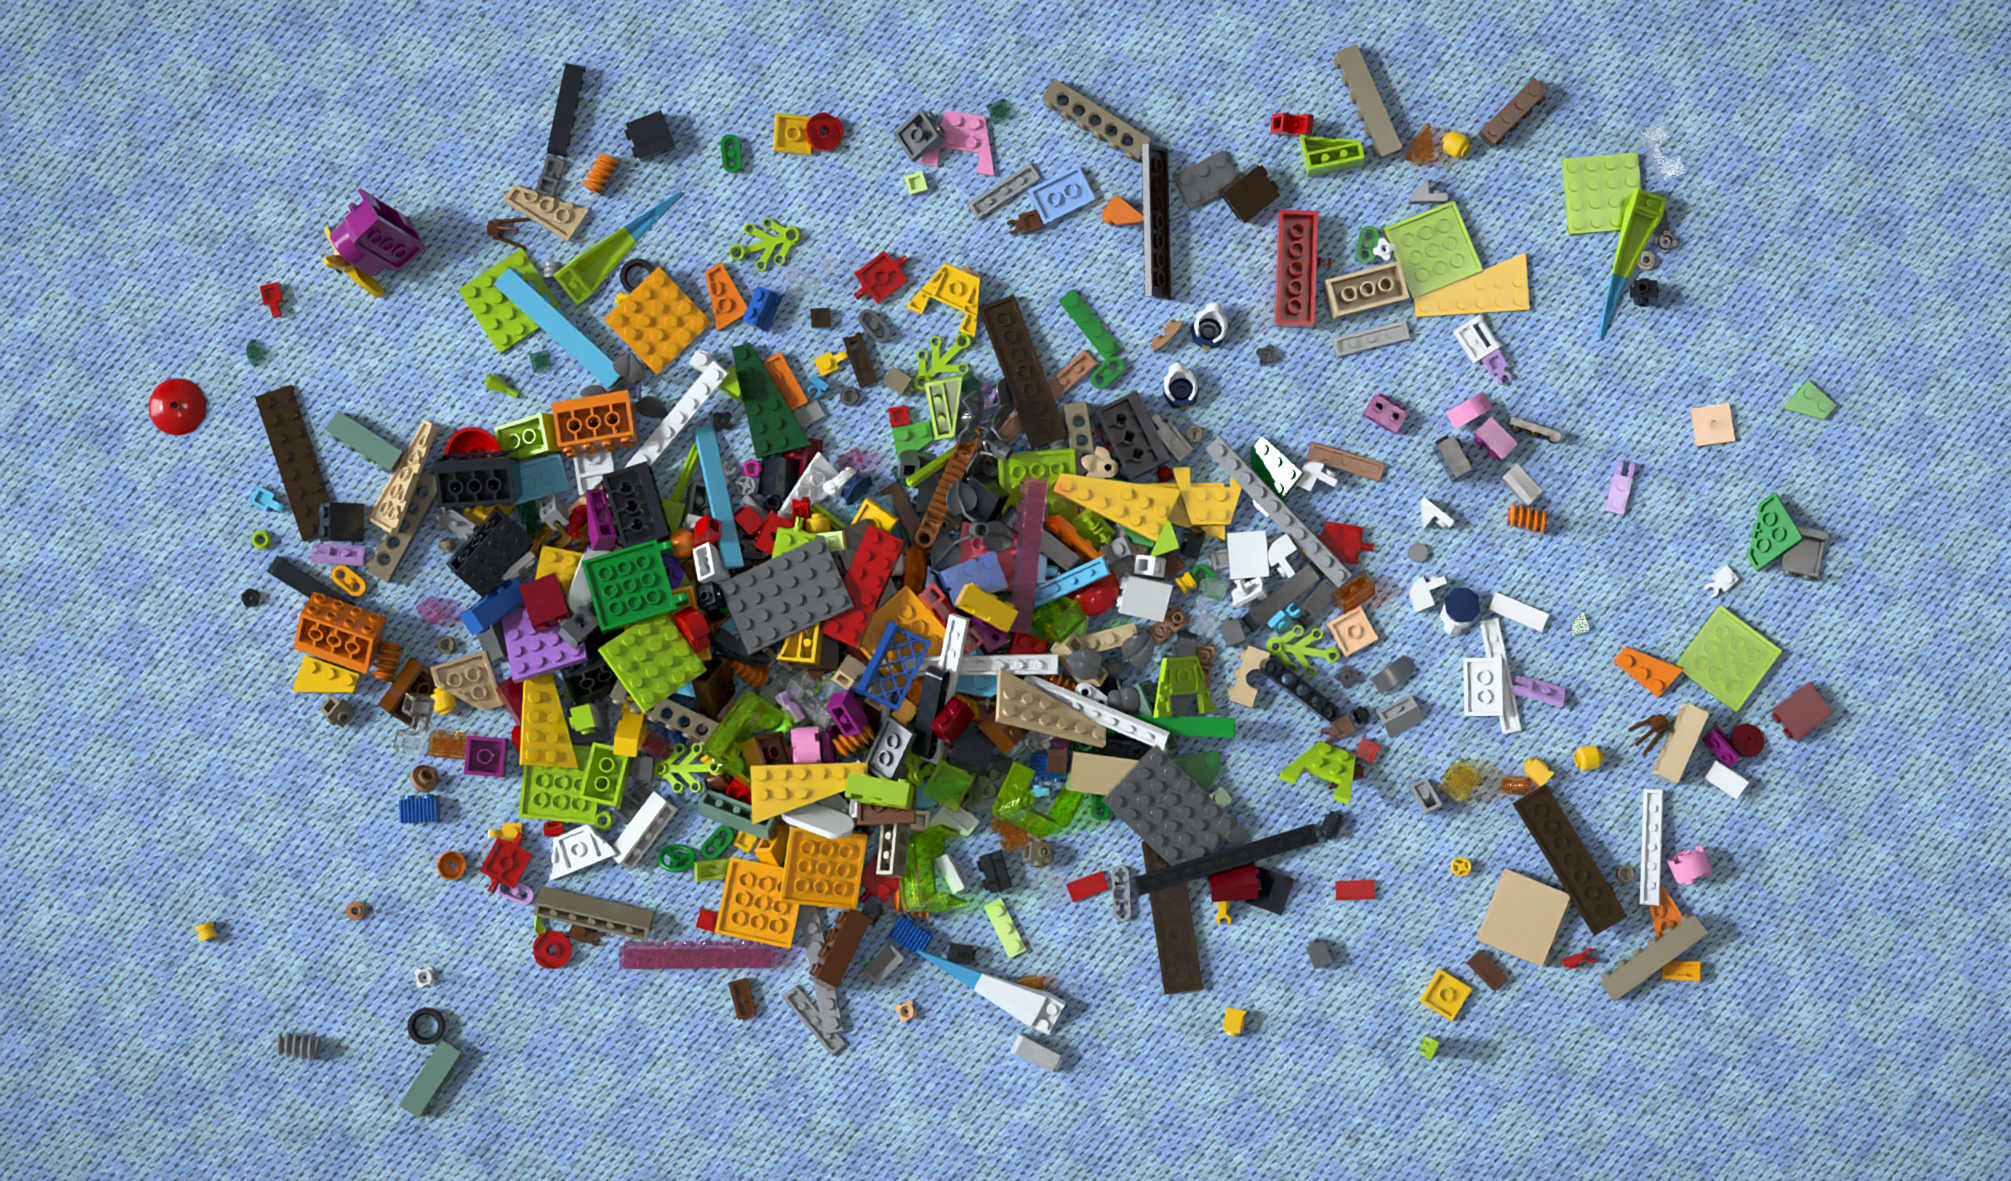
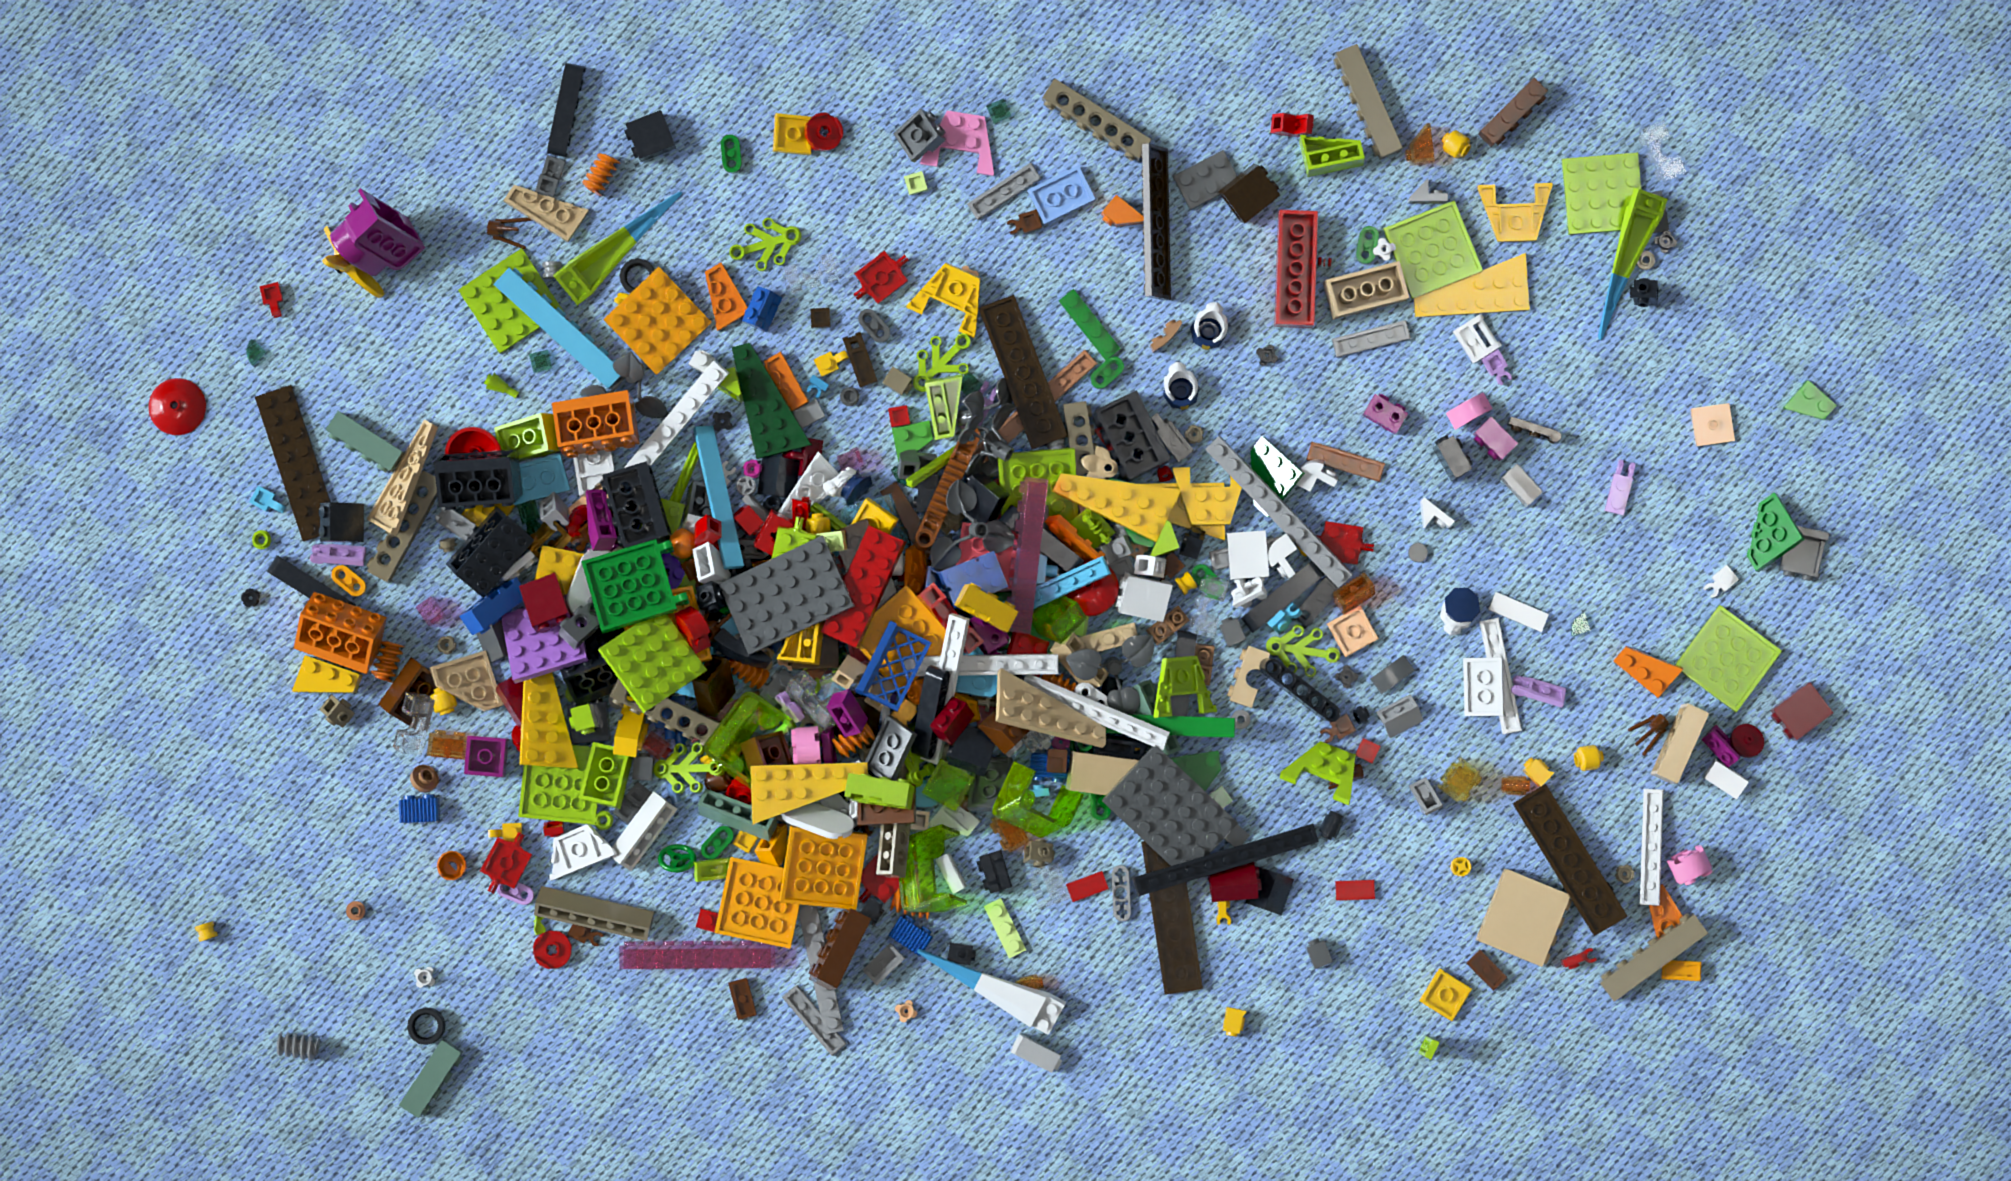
white brick [1409,575,1447,613] -> none
orange piece [1506,503,1549,535] -> none
none -> light grey plate [1231,710,1250,729]
none -> yellow wing [1477,183,1553,242]

